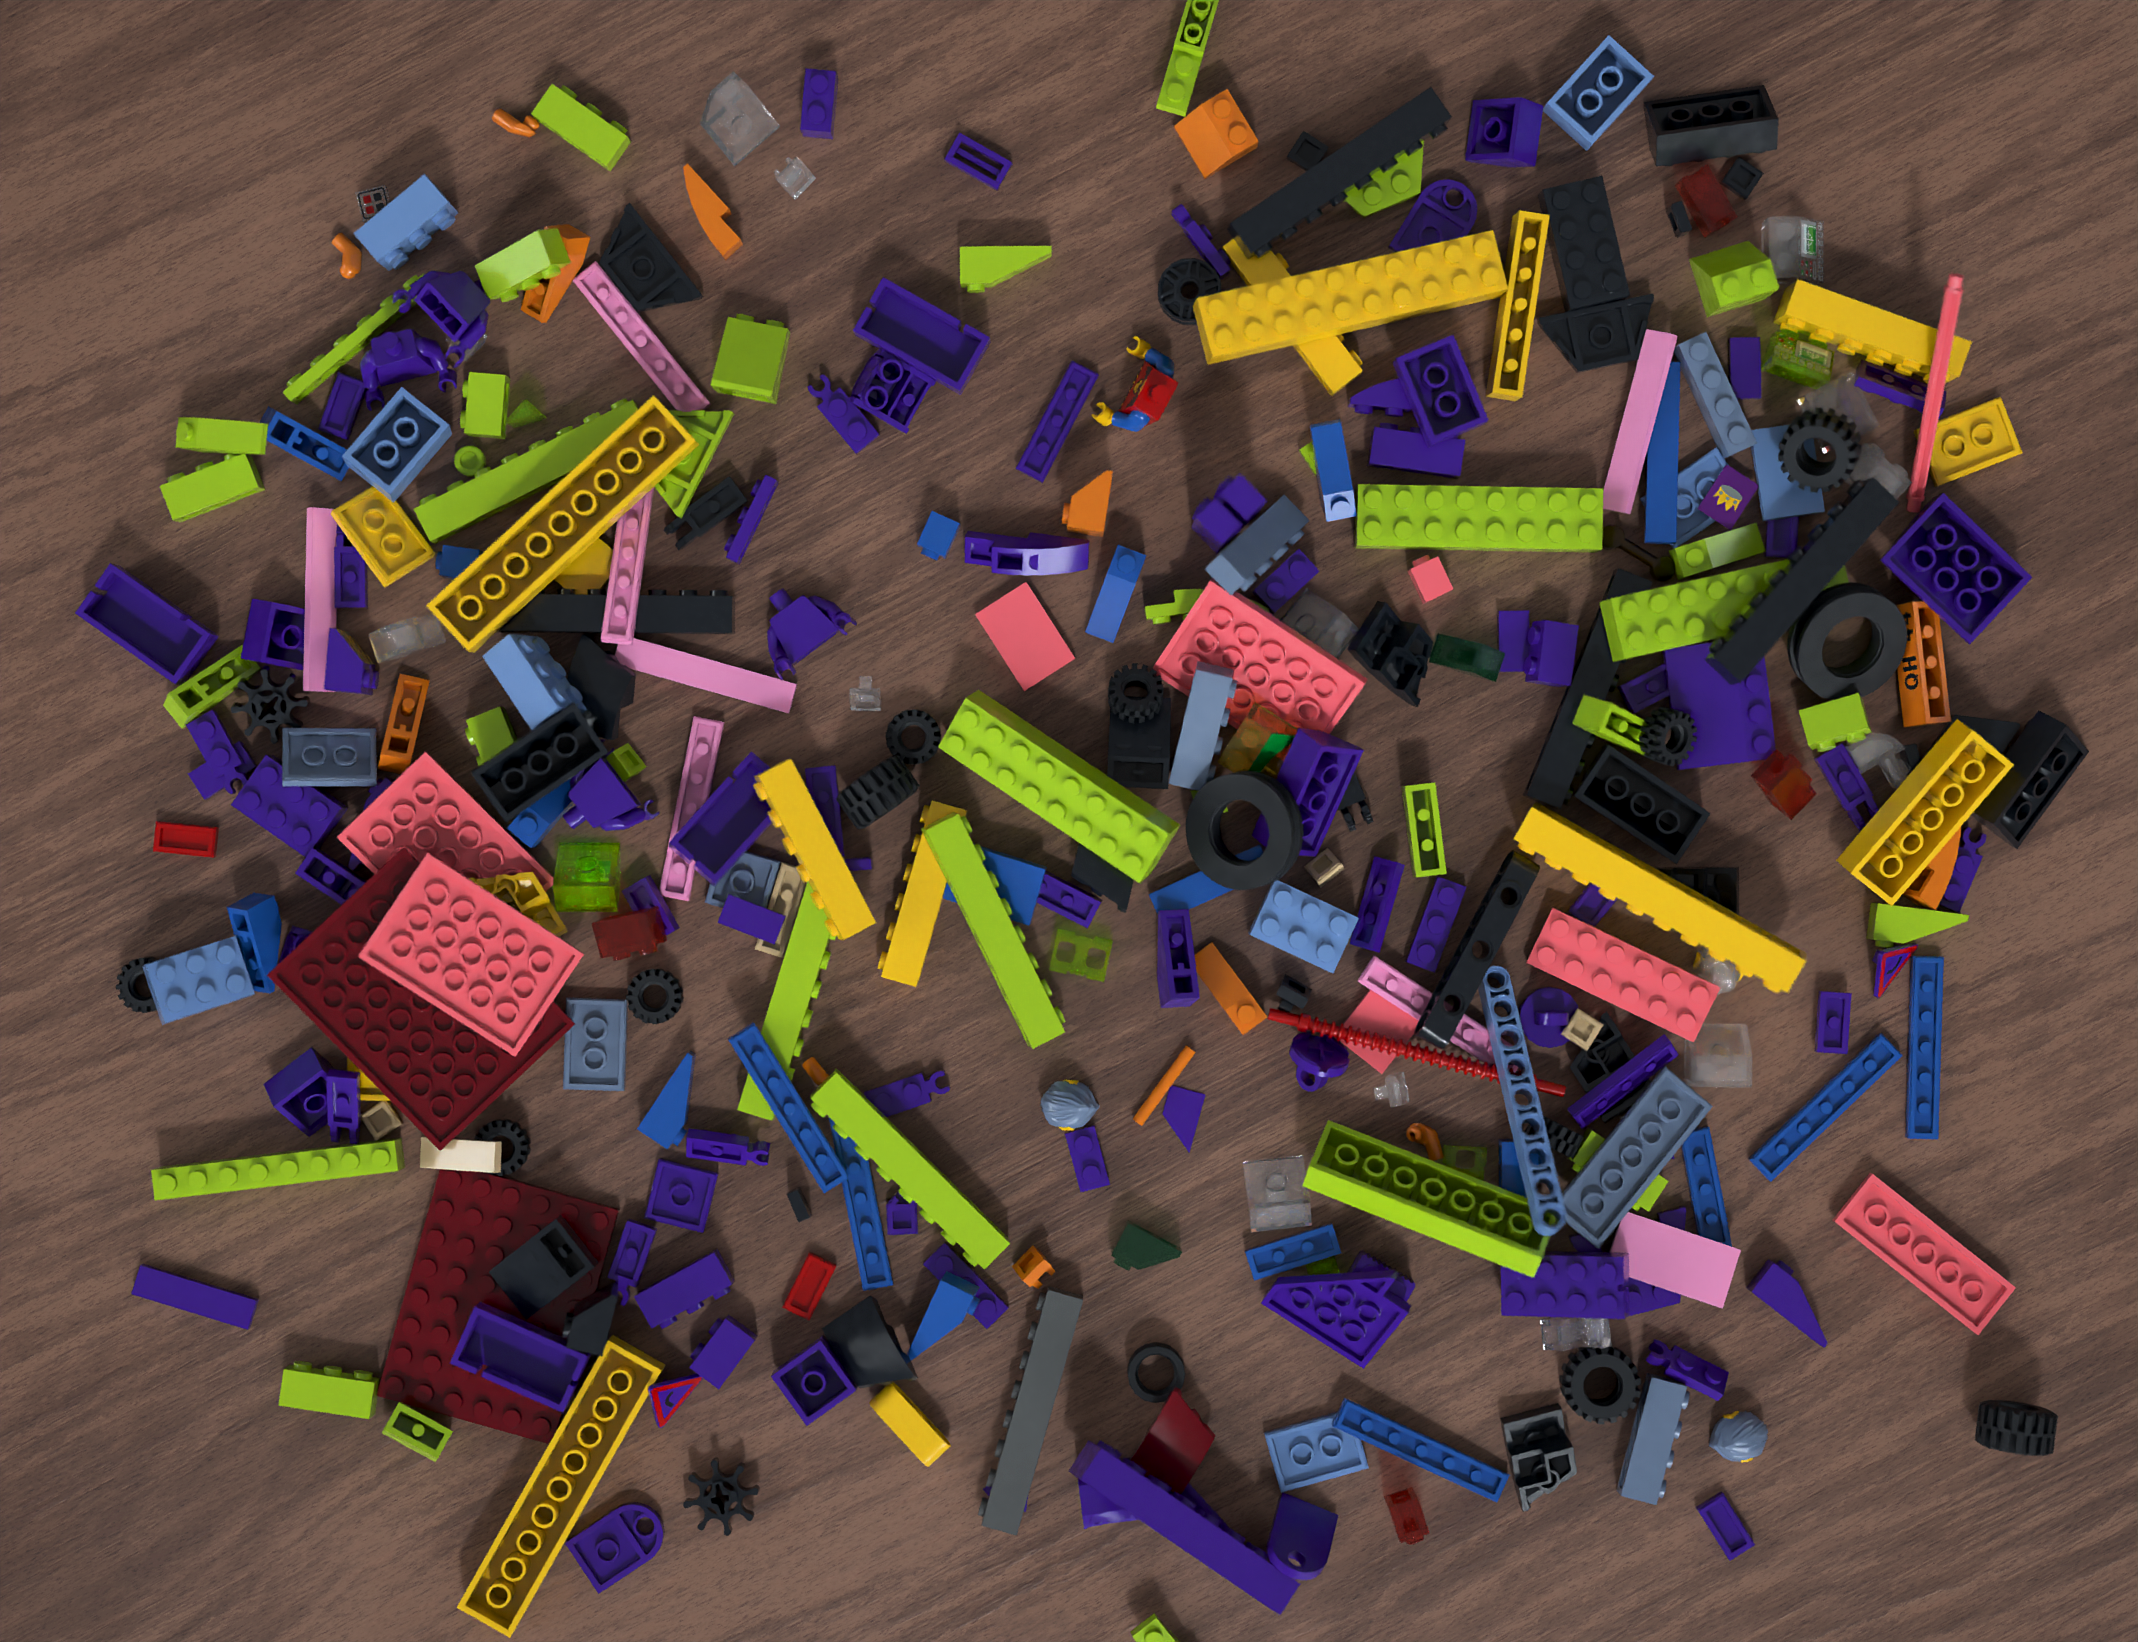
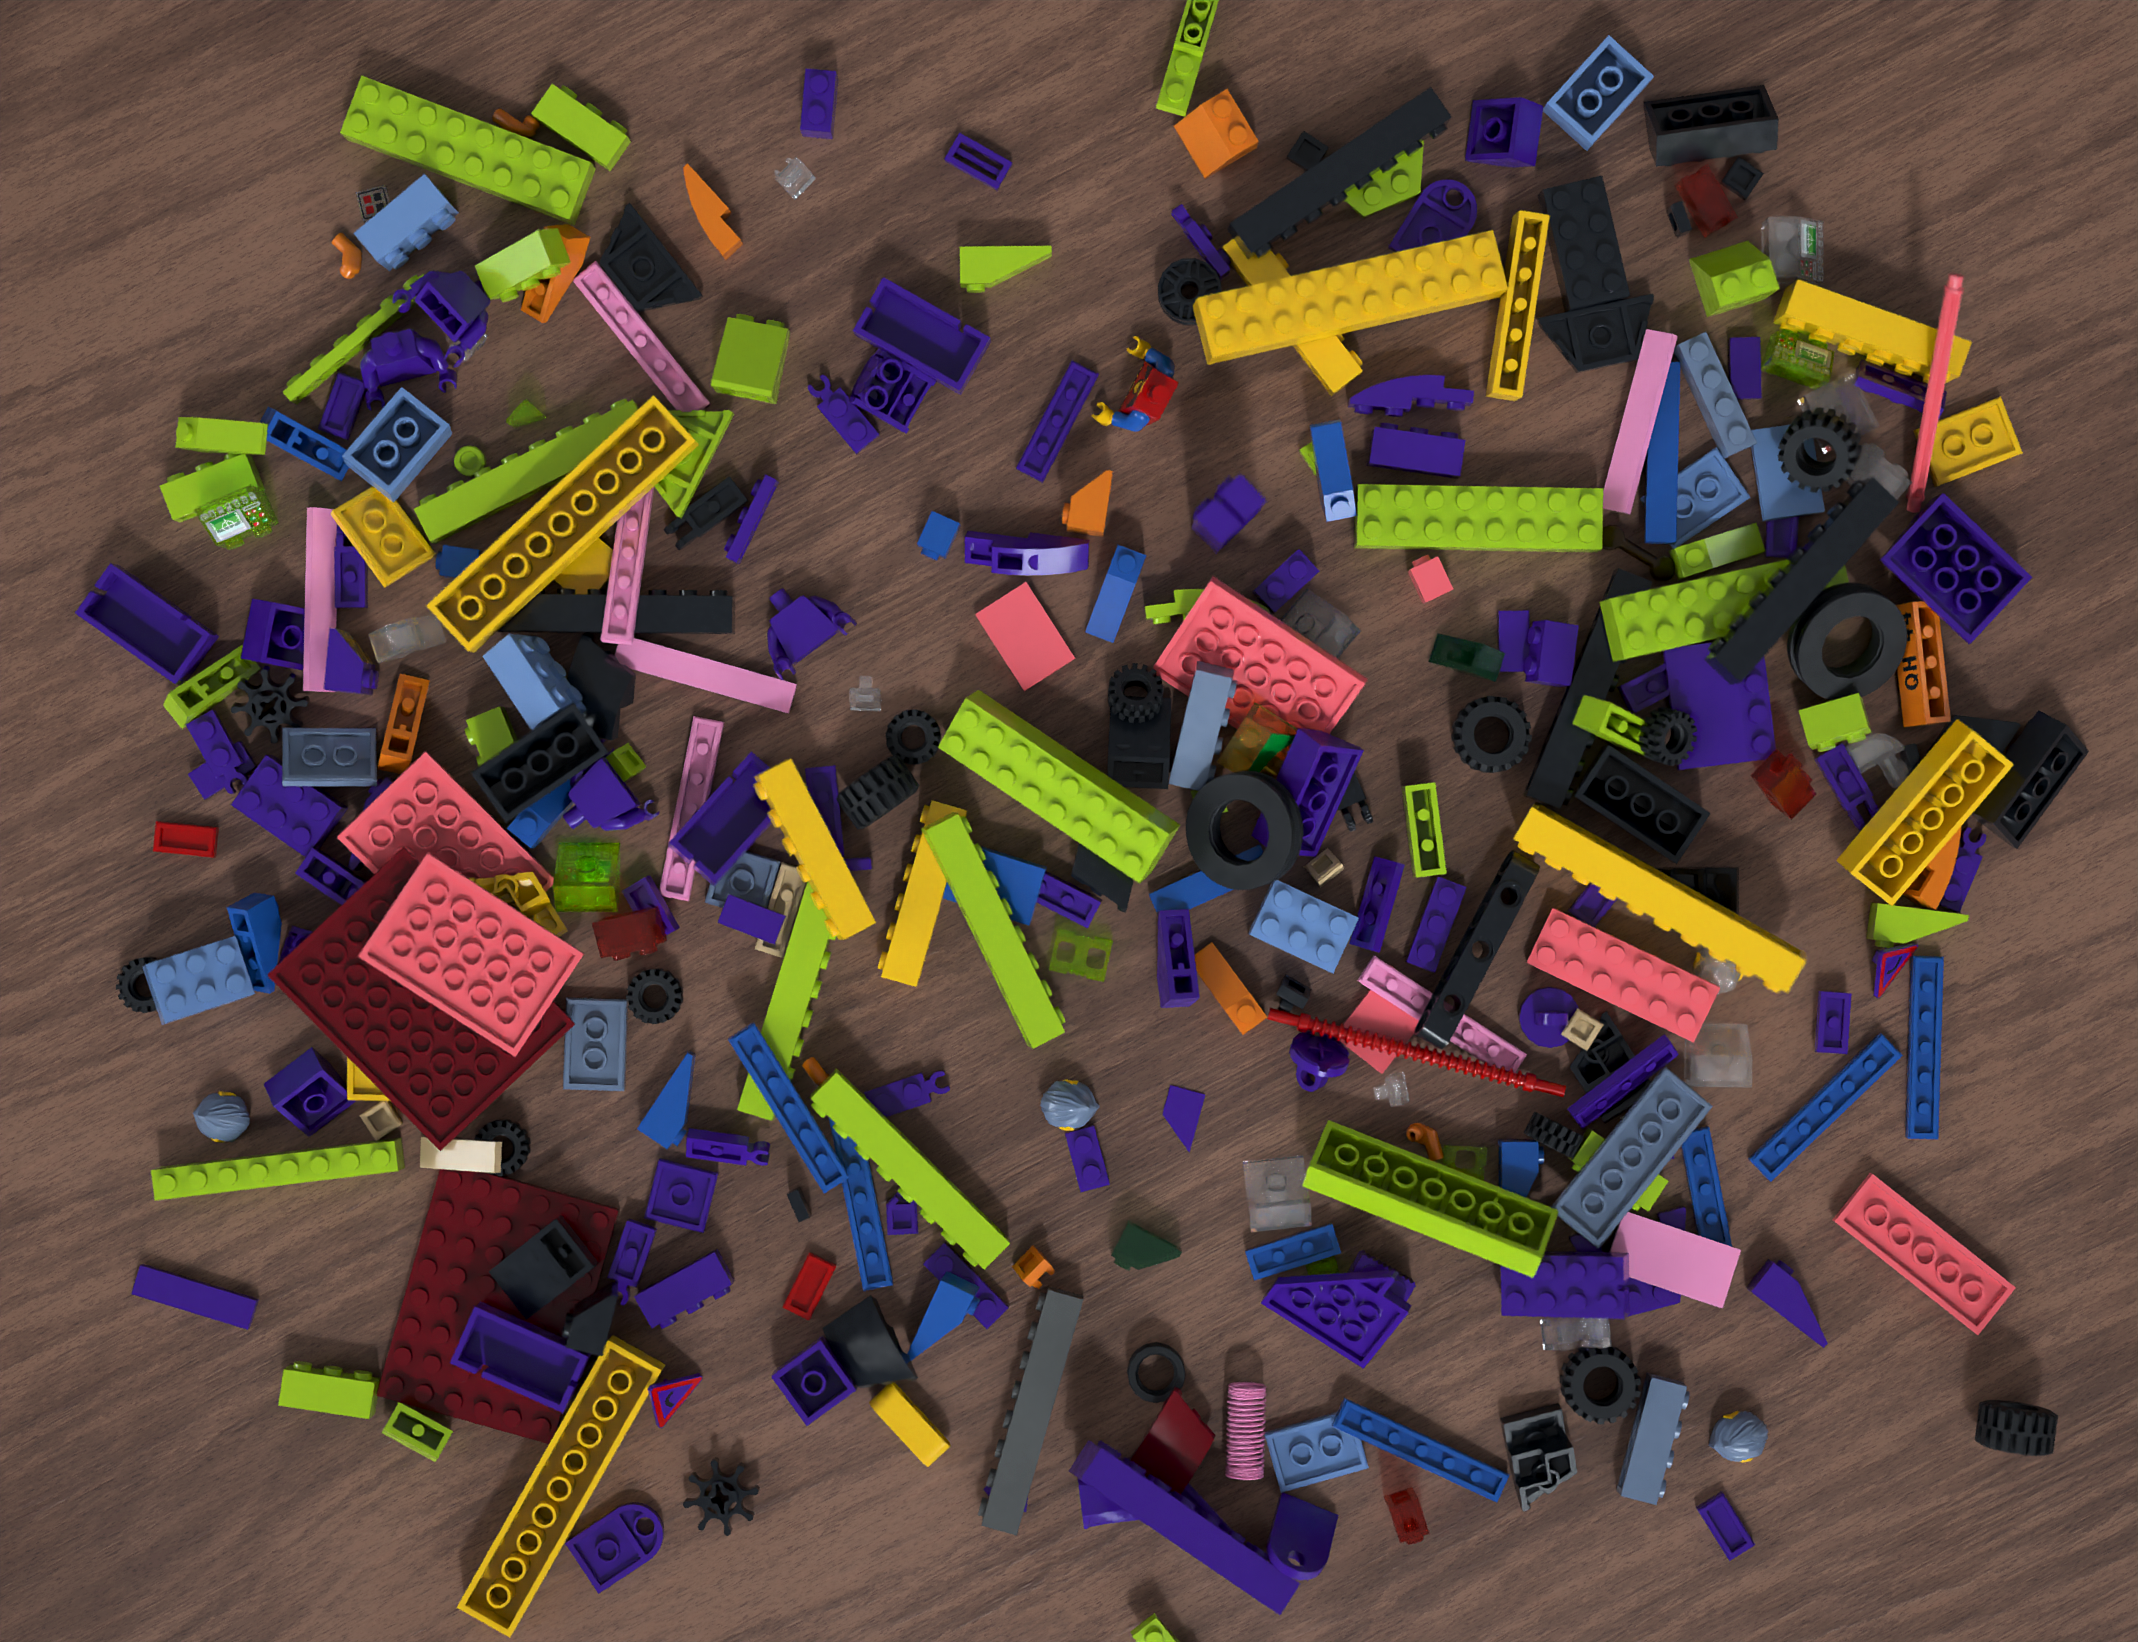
dark purple hinge [326,1069,361,1144] -> none
lime brick [460,372,510,439] -> none
dark purple brick [689,1314,757,1389] -> none
clear slope [700,71,780,166] -> none
orange bar [1133,1045,1196,1126] -> none
sand blue brick [1205,495,1310,596] -> none
black slope [1347,601,1434,707] -> none
dark purple brick [1393,335,1489,448] -> none
medium blue beam [1478,965,1566,1236] -> none
dark purple plate [1646,1339,1729,1401] -> none
dark purple sticker [1697,465,1758,530] -> none
none -> sand blue hair [193,1091,250,1143]
none -> clear neon green slope [194,485,279,550]
none -> lime brick [340,75,596,226]
none -> bright pink piece [1225,1382,1267,1480]
none -> black tyre [1451,696,1532,773]

